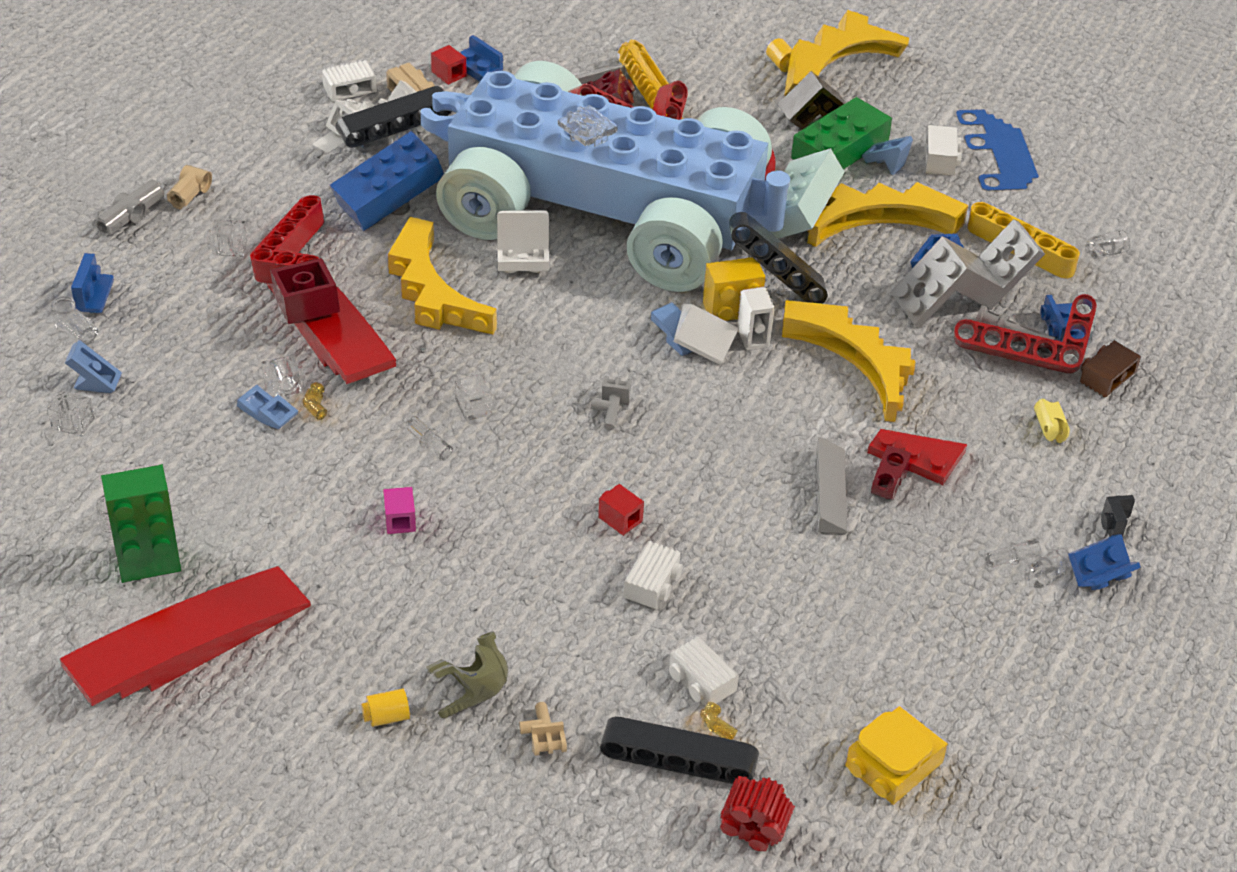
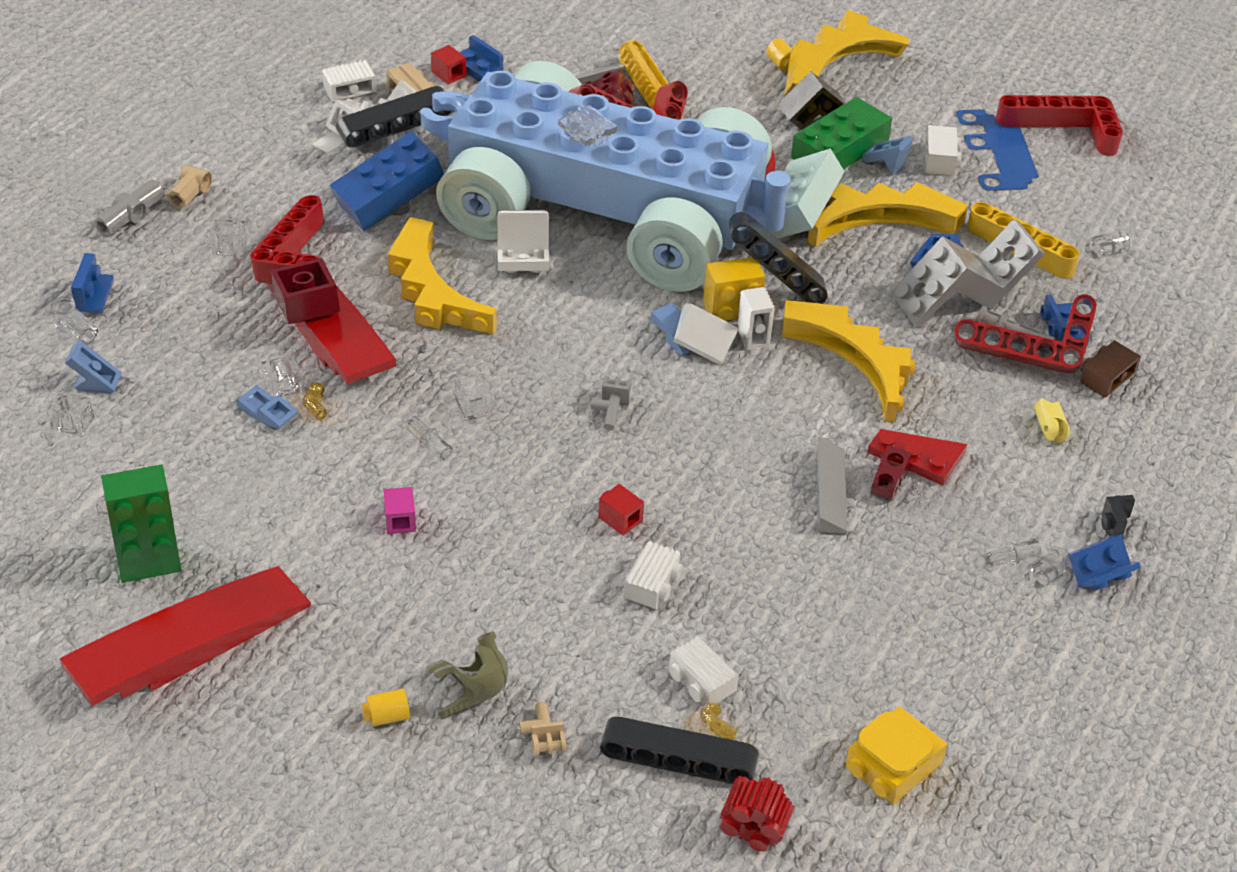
none -> red beam [995,95,1123,156]

